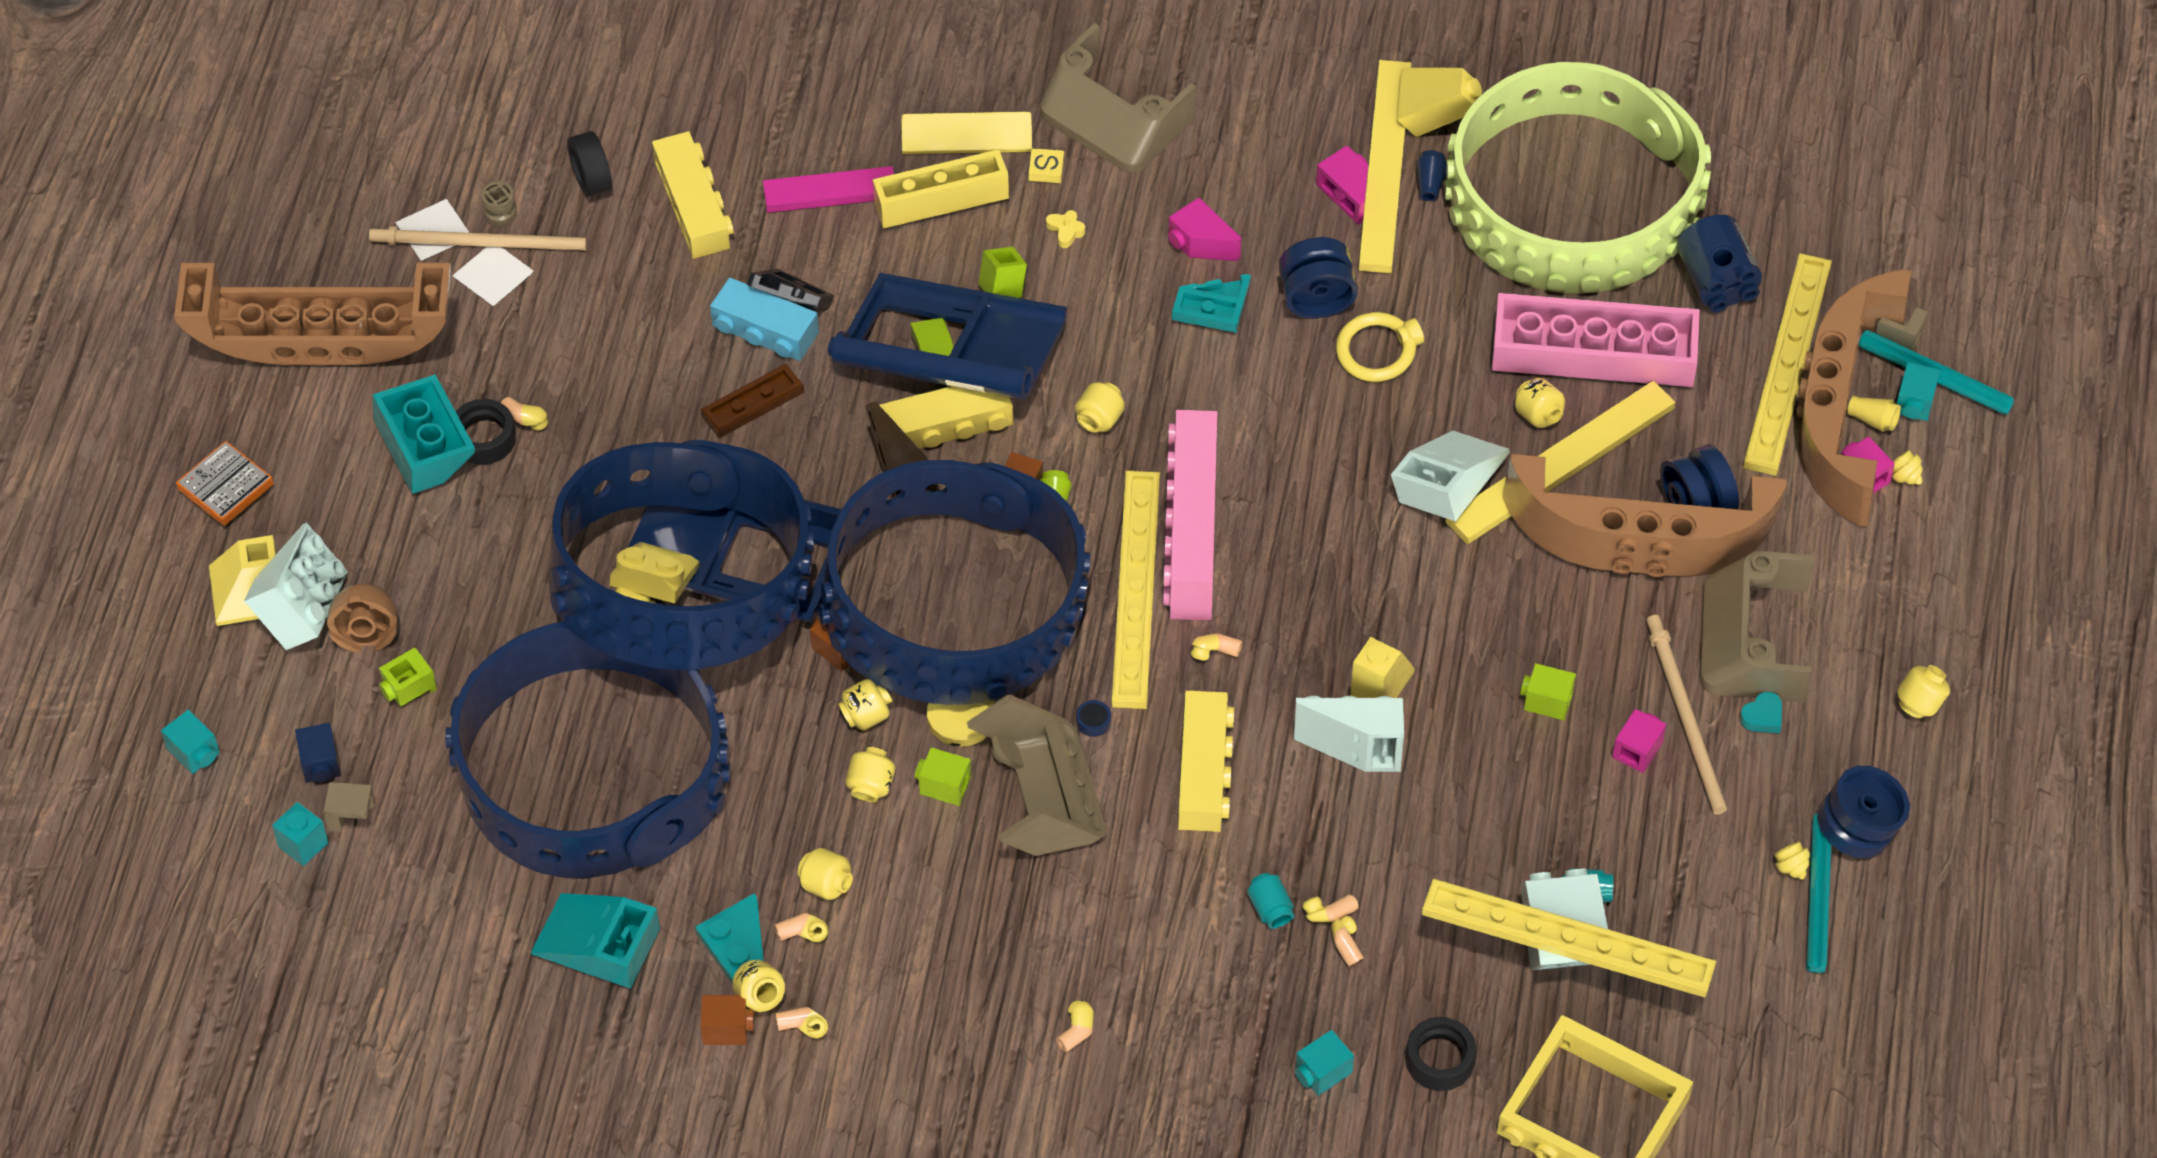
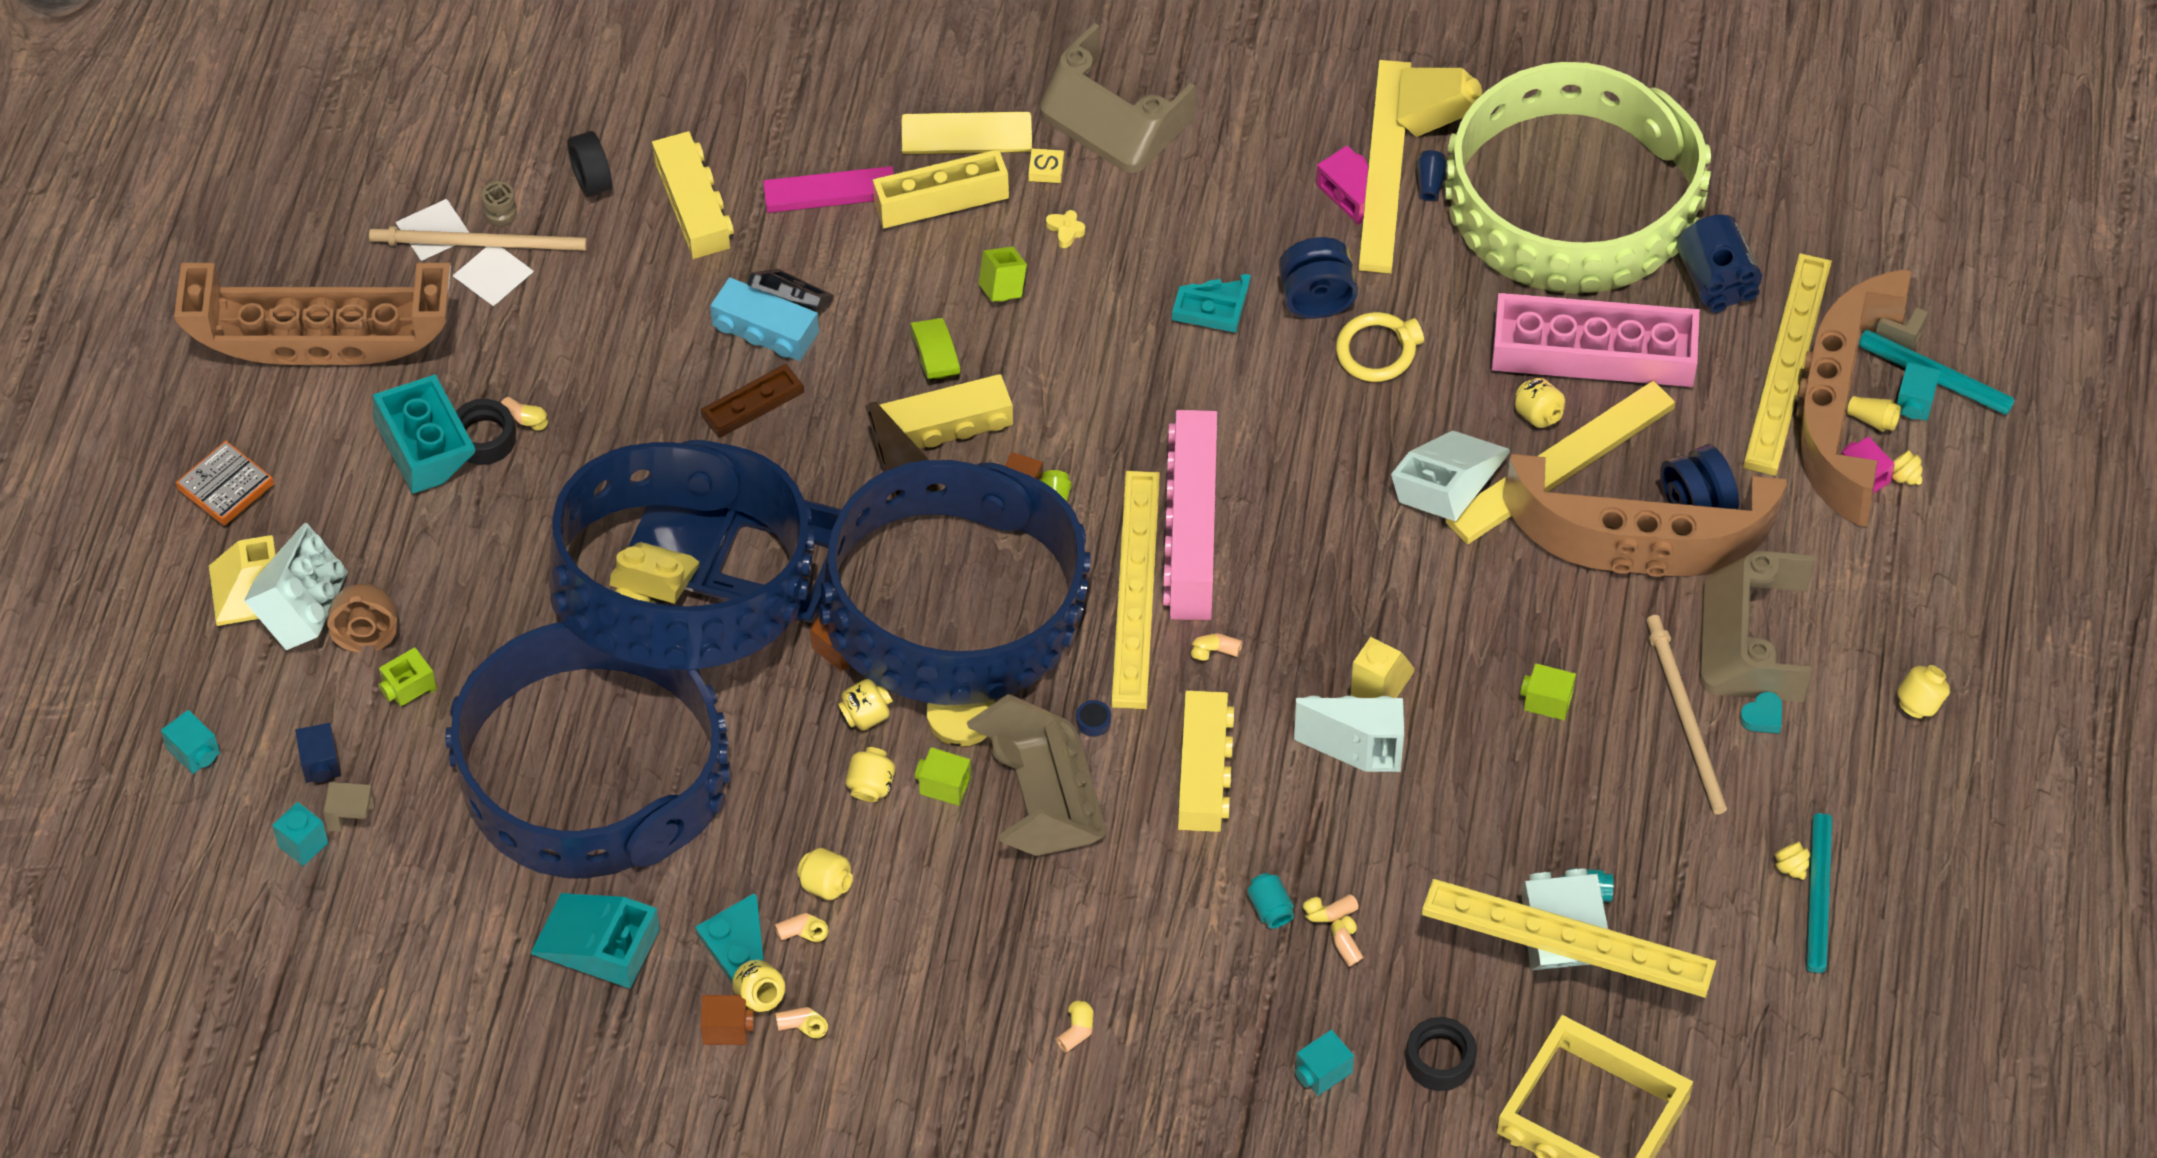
dark blue piece [828,273,1067,400] -> none
light yellow head [1075,382,1125,433] -> none
dark pink slope [1168,198,1242,261] -> none
dark pink brick [1612,709,1667,773] -> none
dark blue wheel [1817,765,1910,858] -> none

